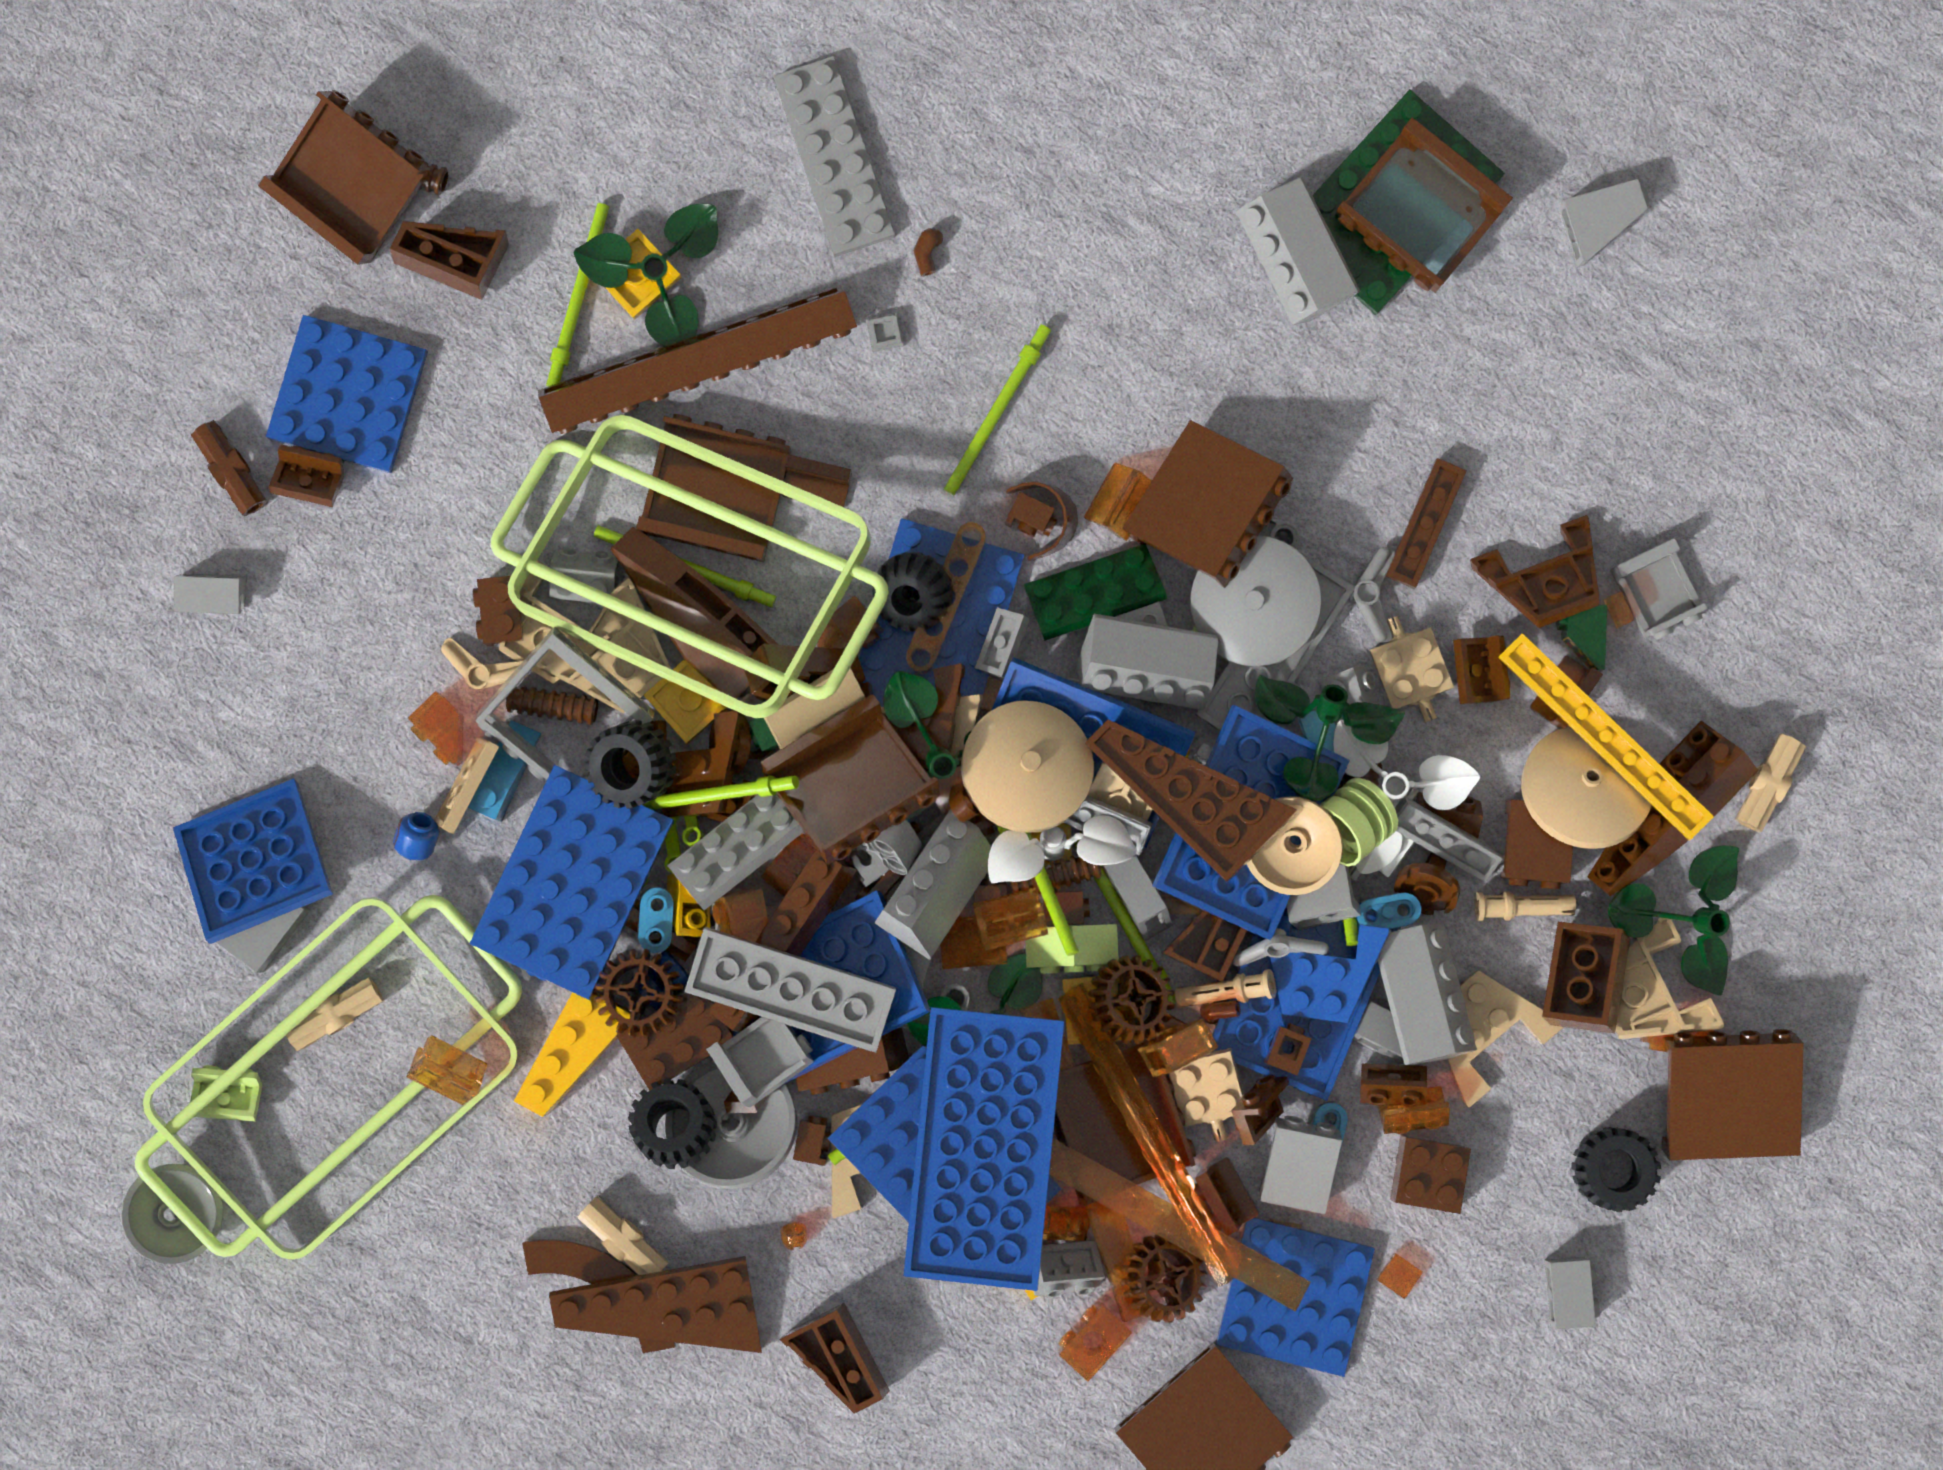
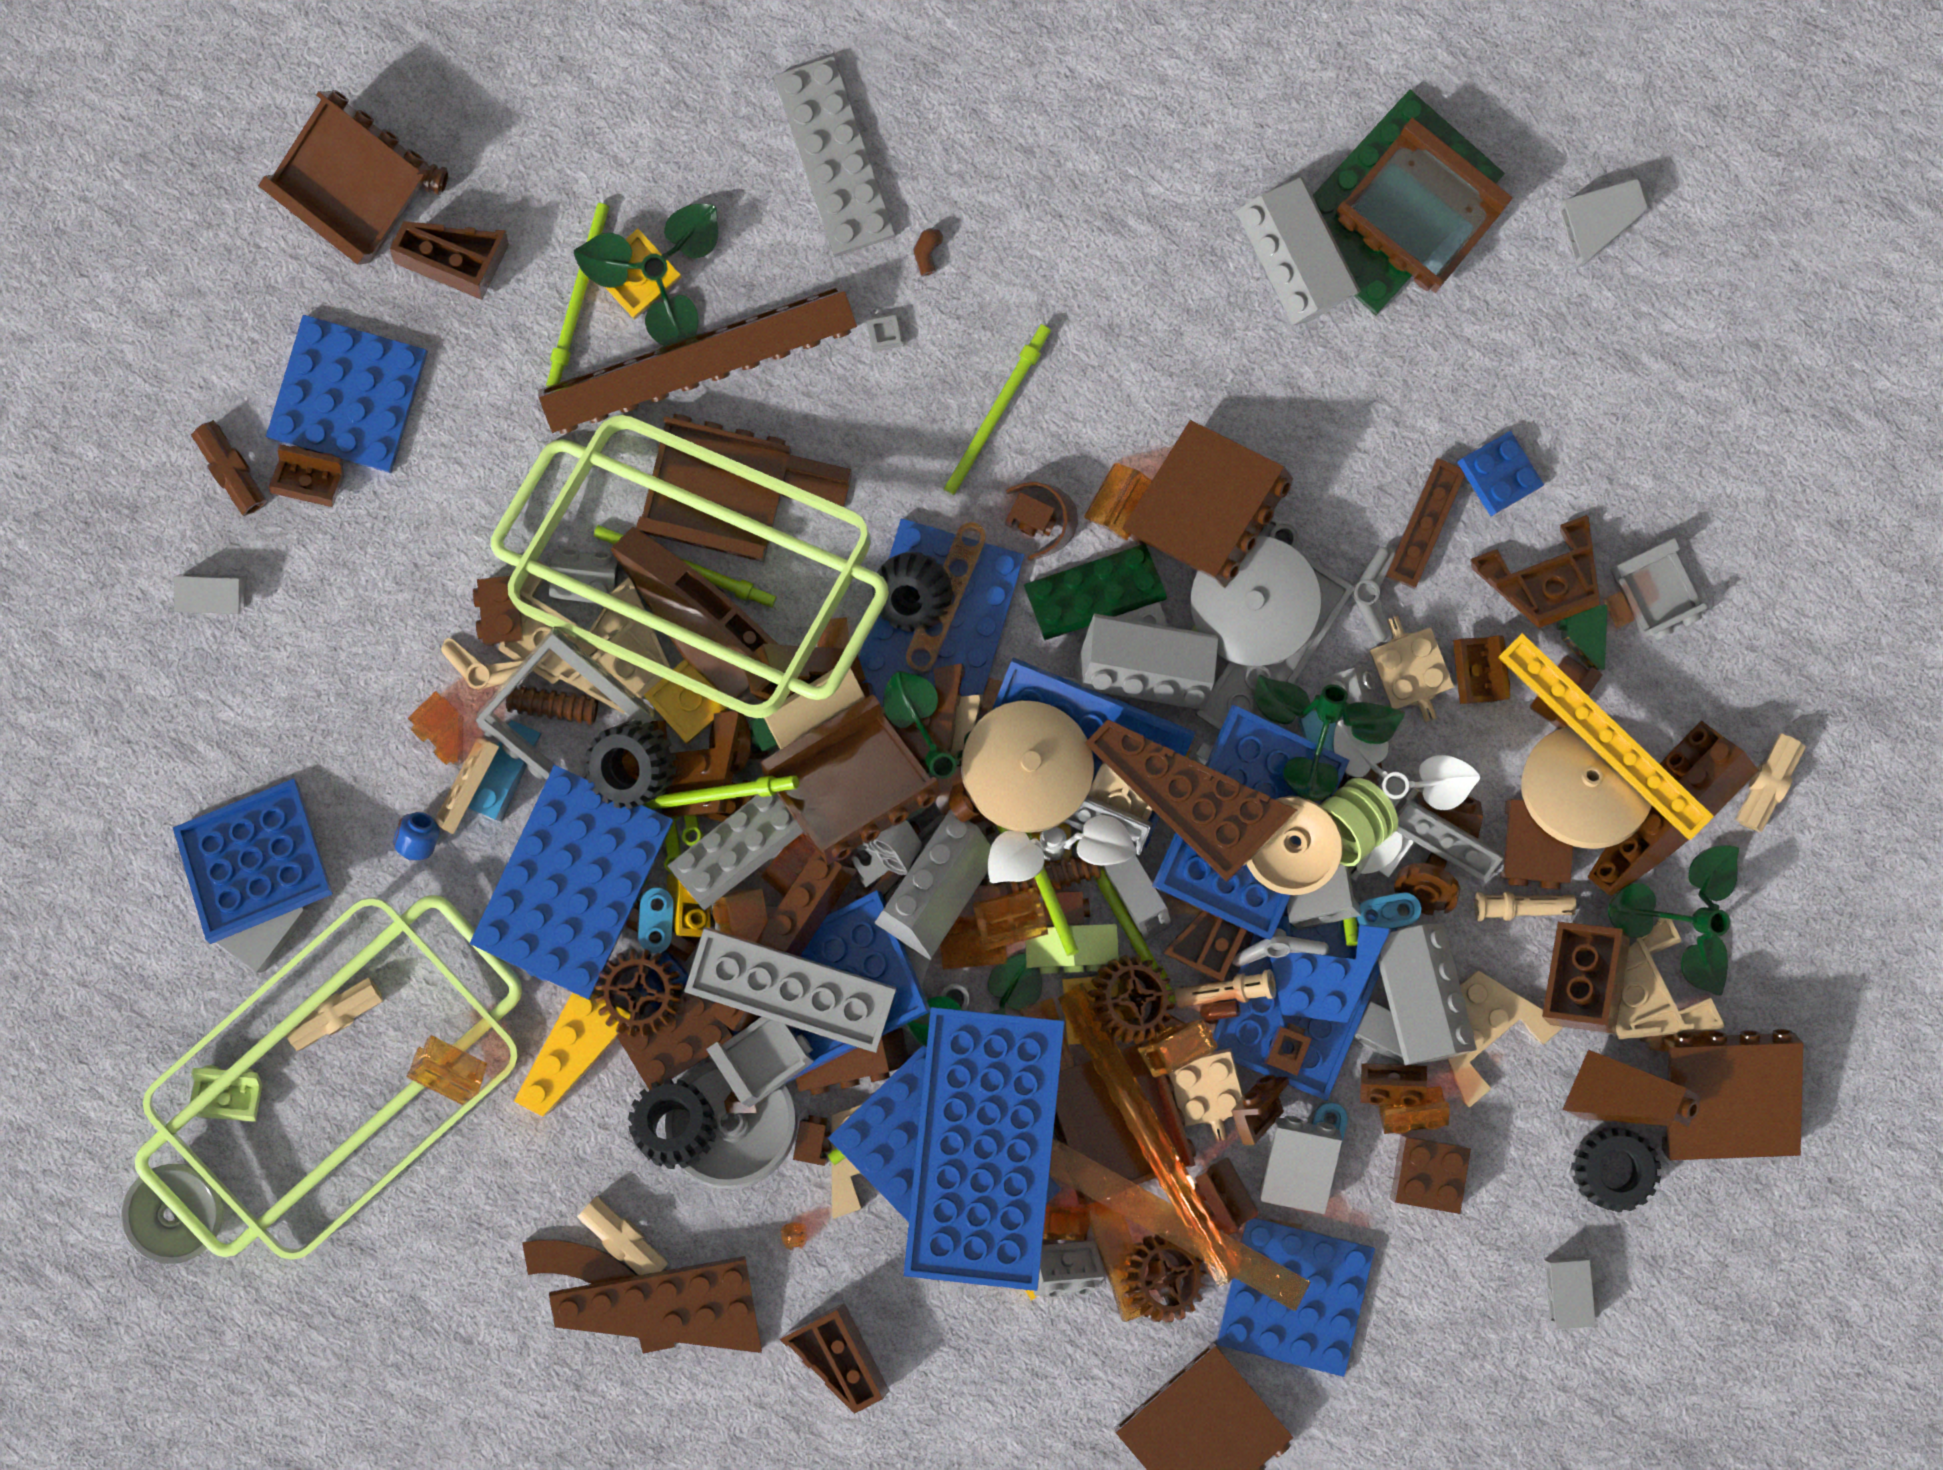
reddish brown brick [831,595,884,649] -> none
light grey panel [975,607,1030,679] -> none
clear orange brick [1058,1302,1132,1382] -> none
clear orange tile [1376,1252,1423,1299] -> none
none -> blue plate [1457,431,1544,517]
none -> reddish brown slope [1563,1049,1701,1127]

